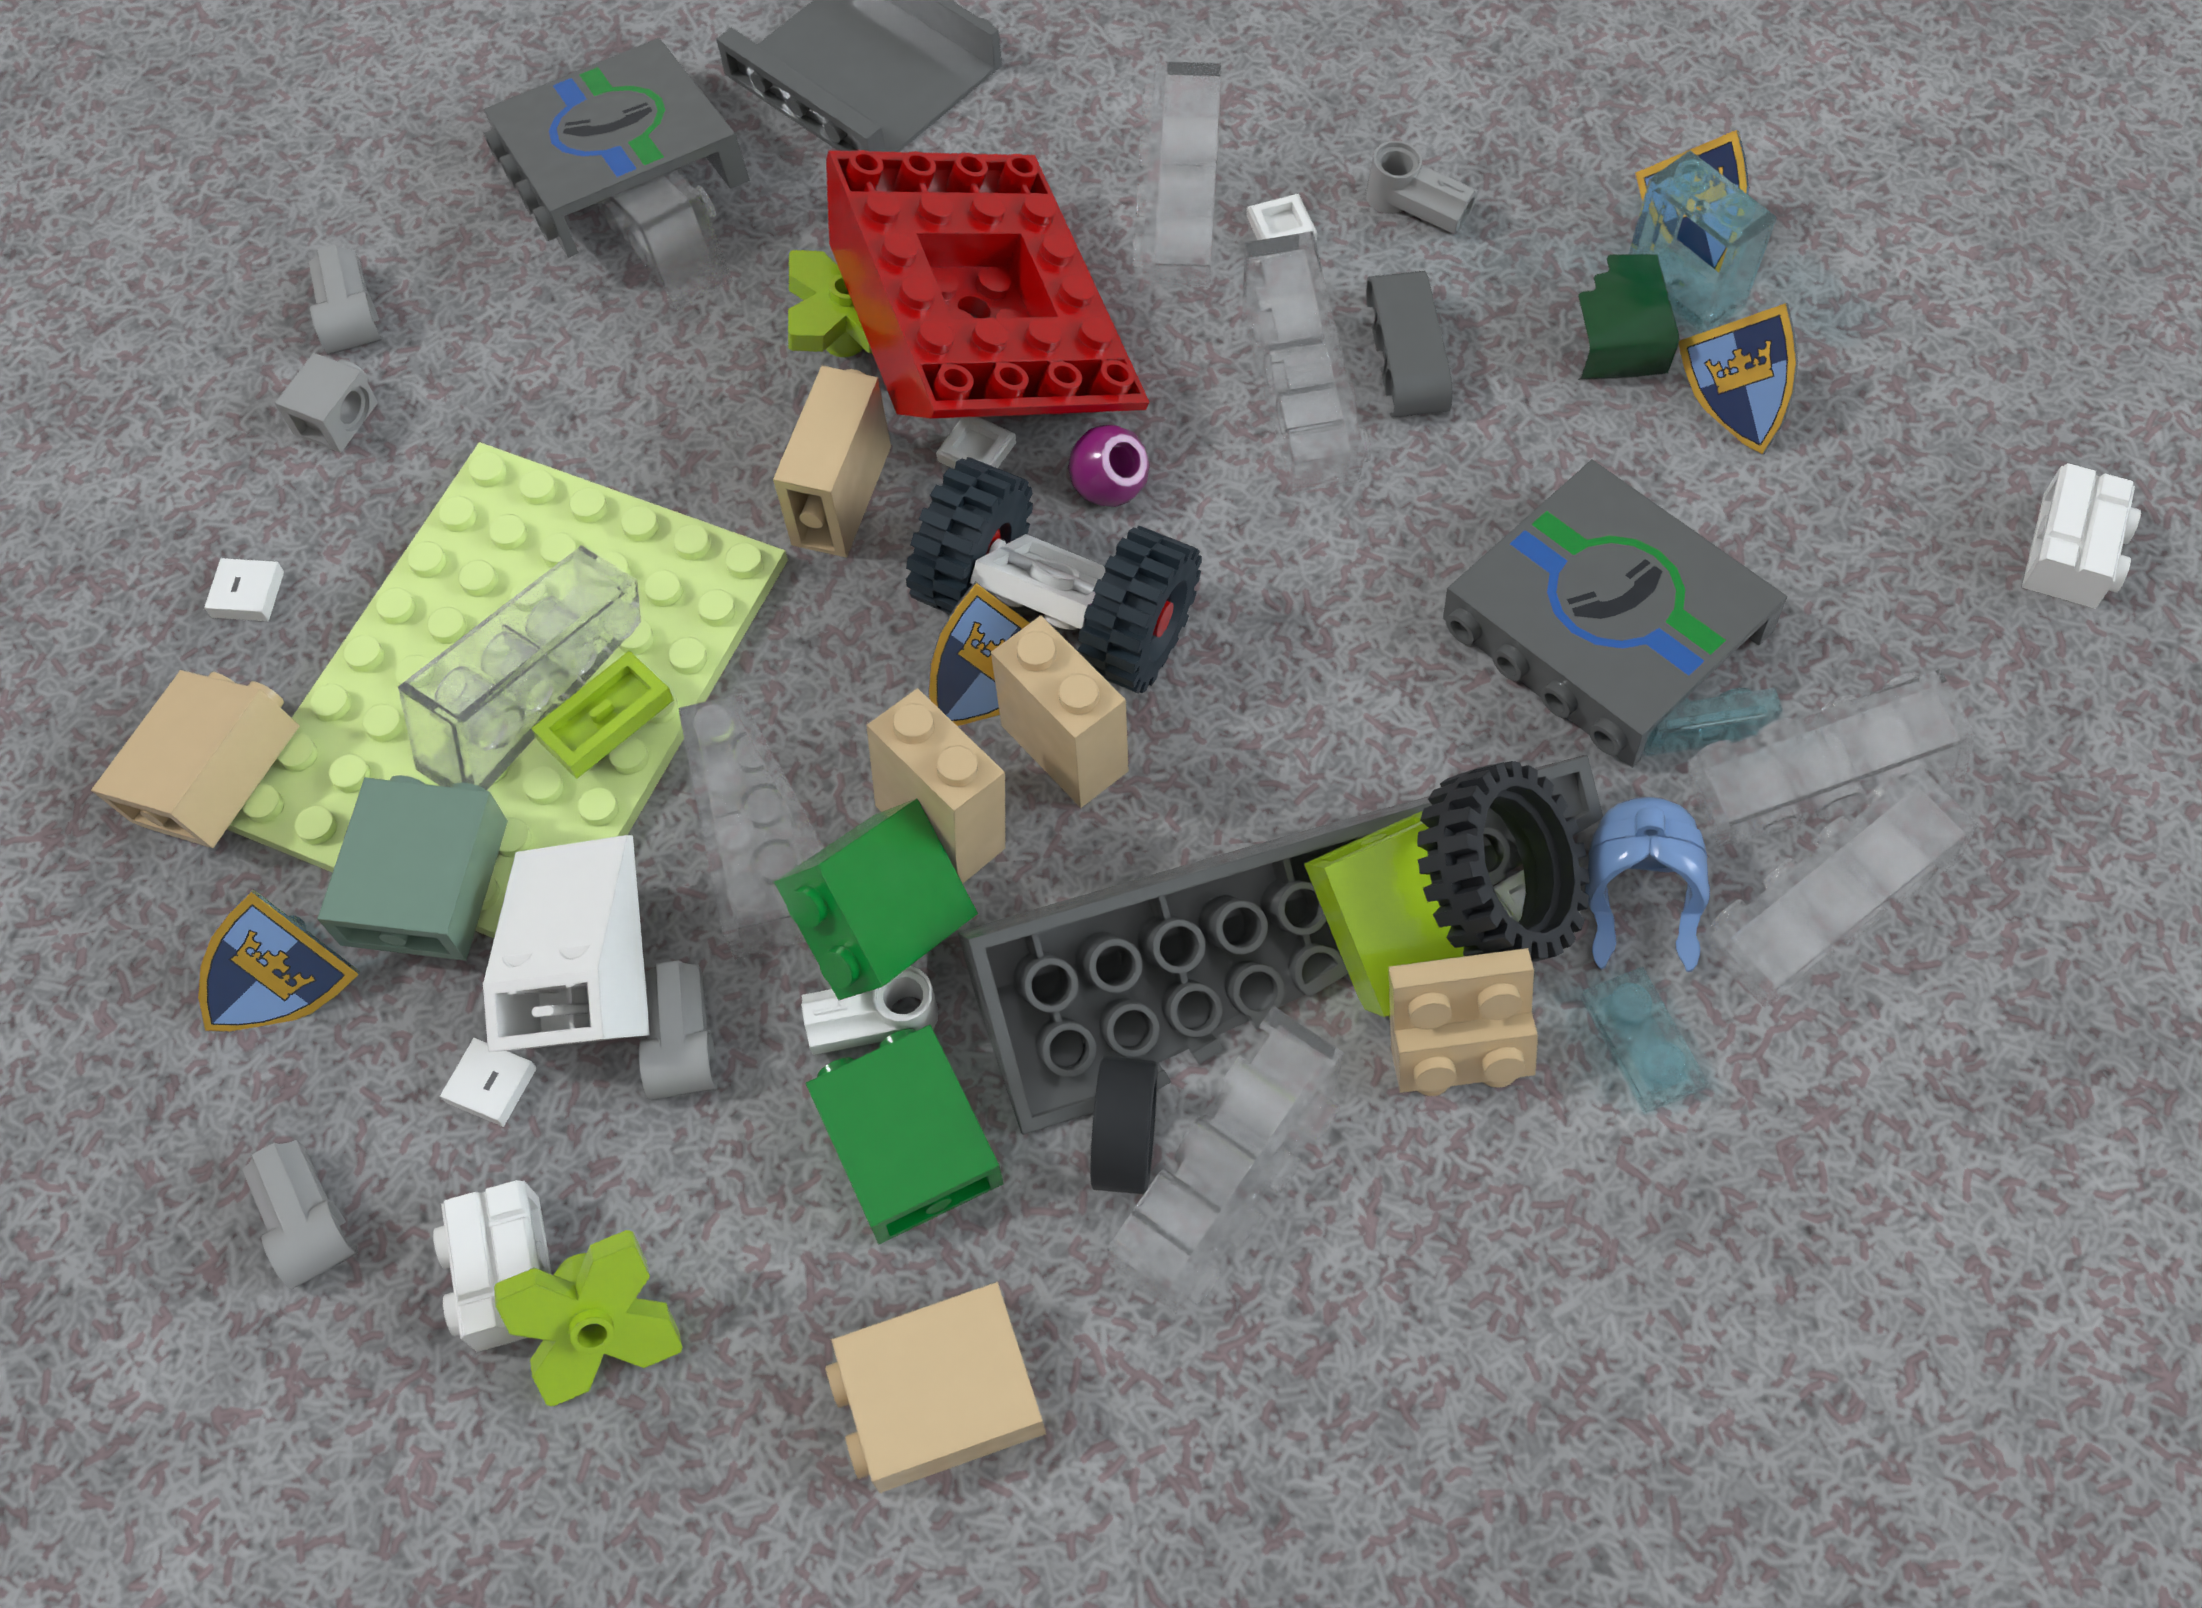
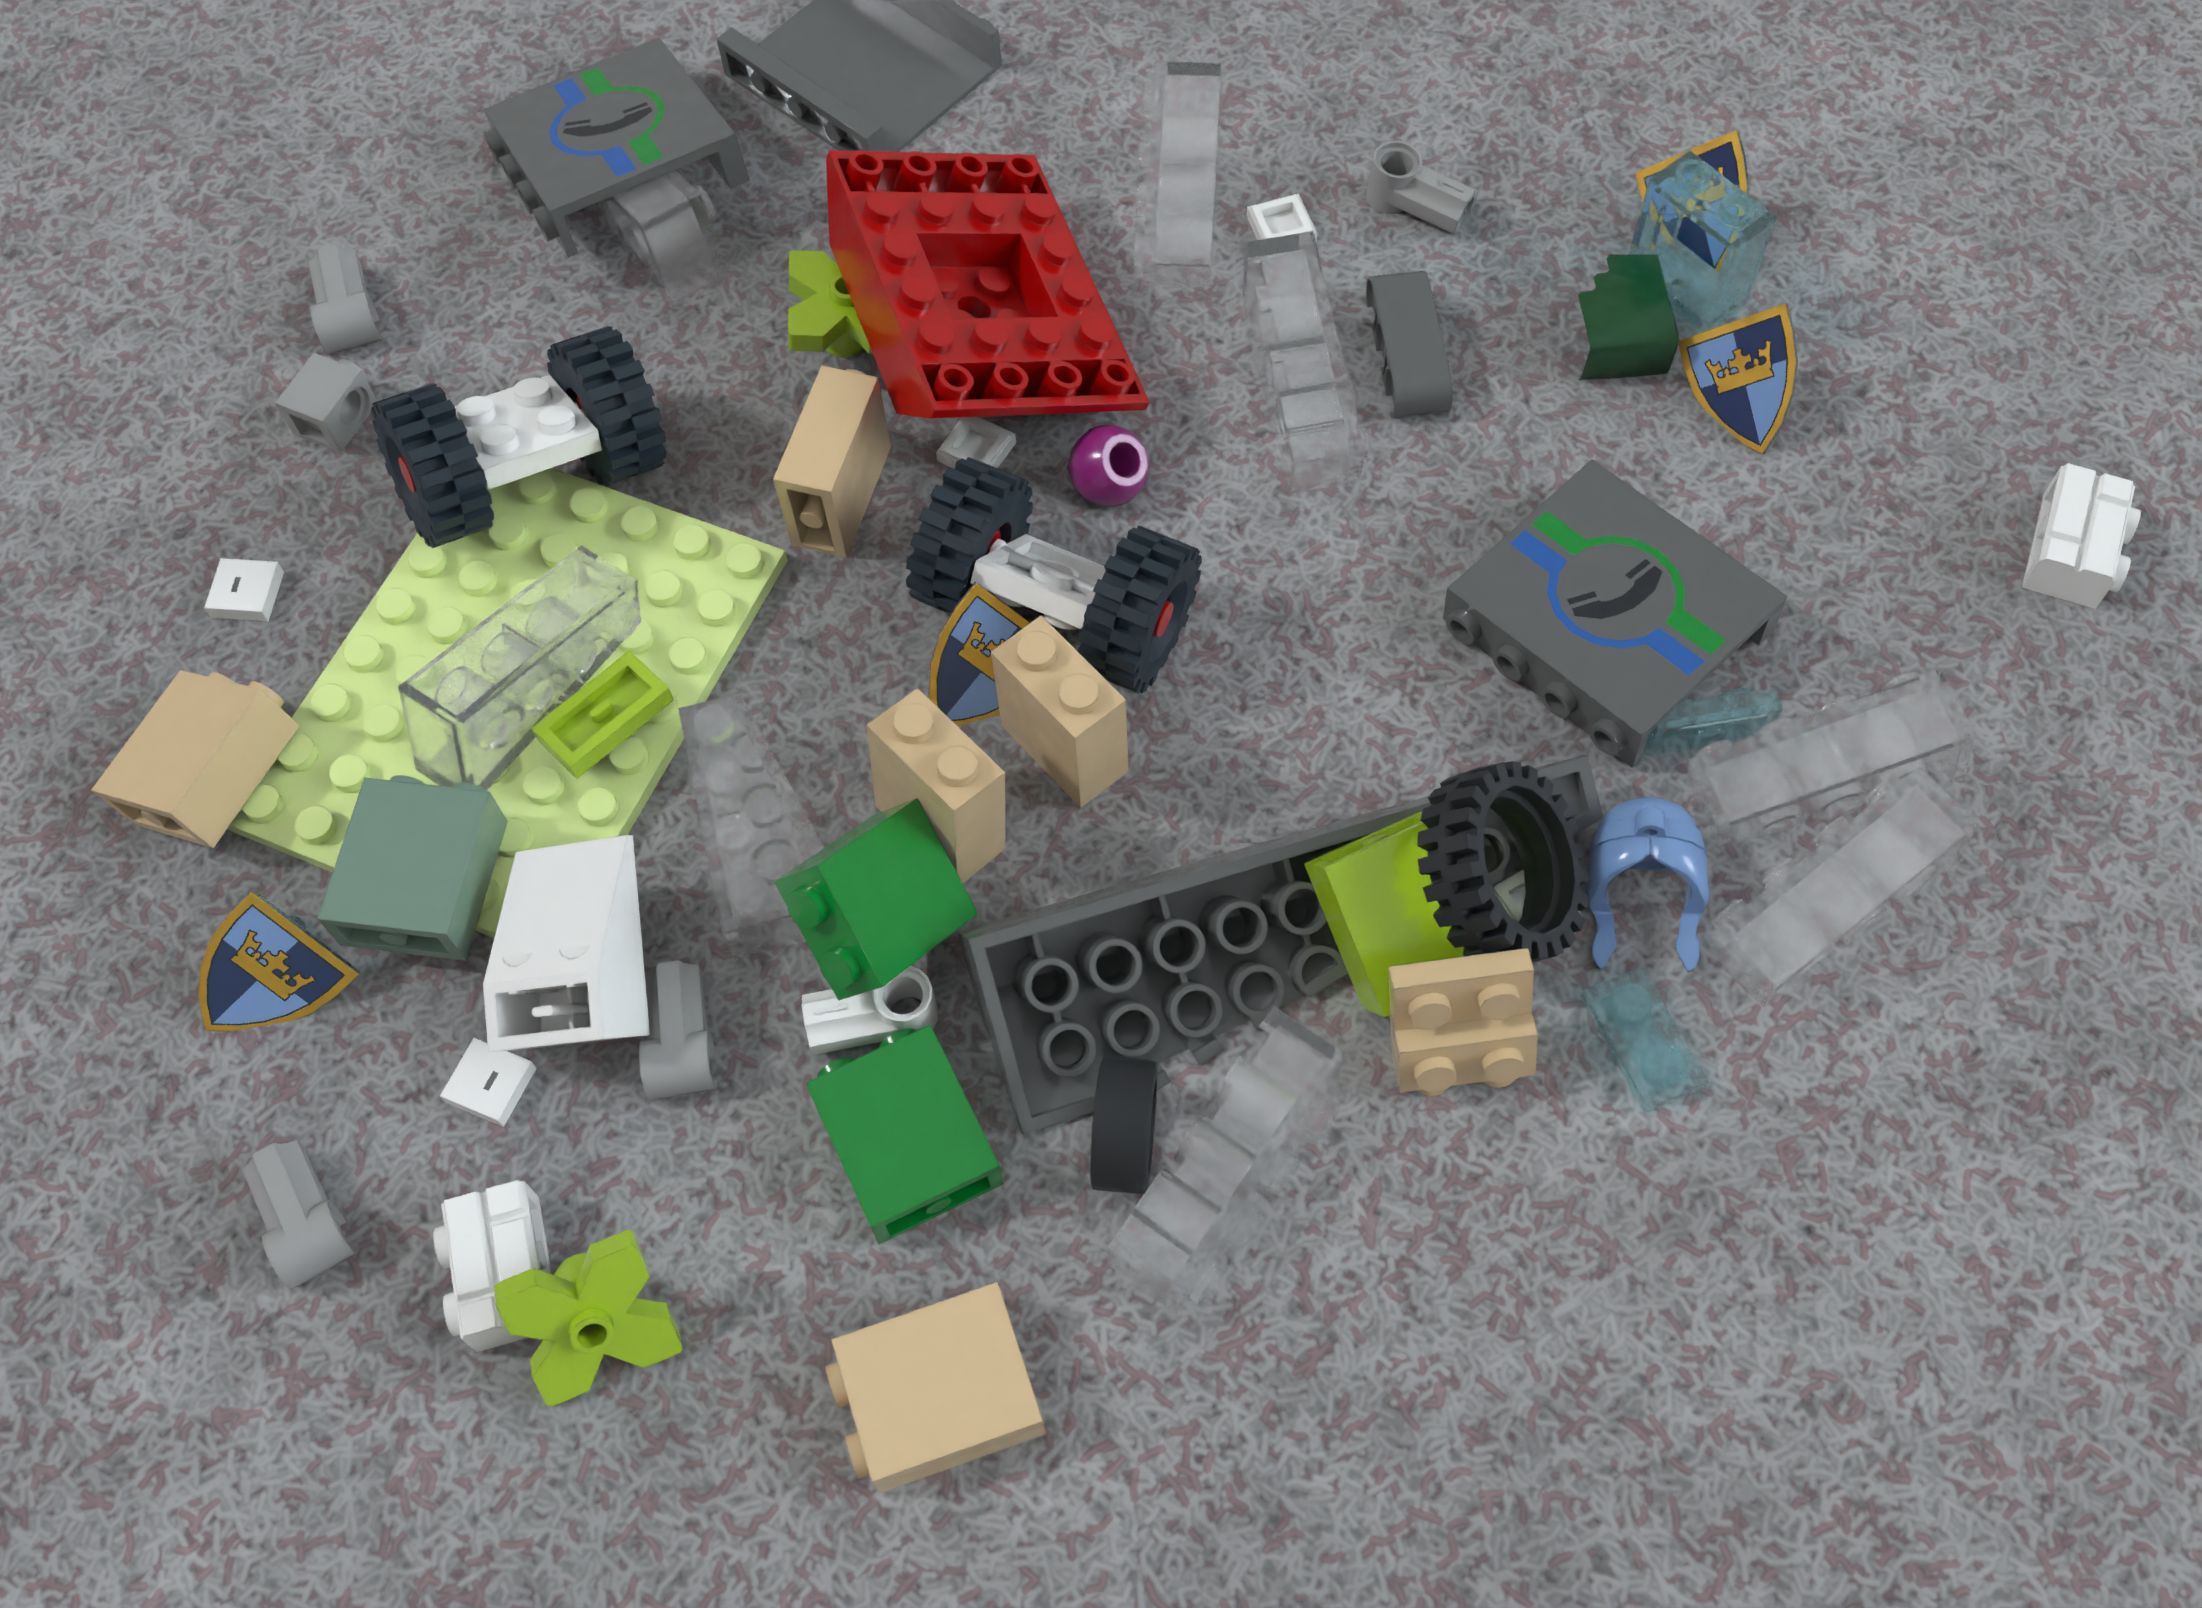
none -> black plate [371,326,667,548]

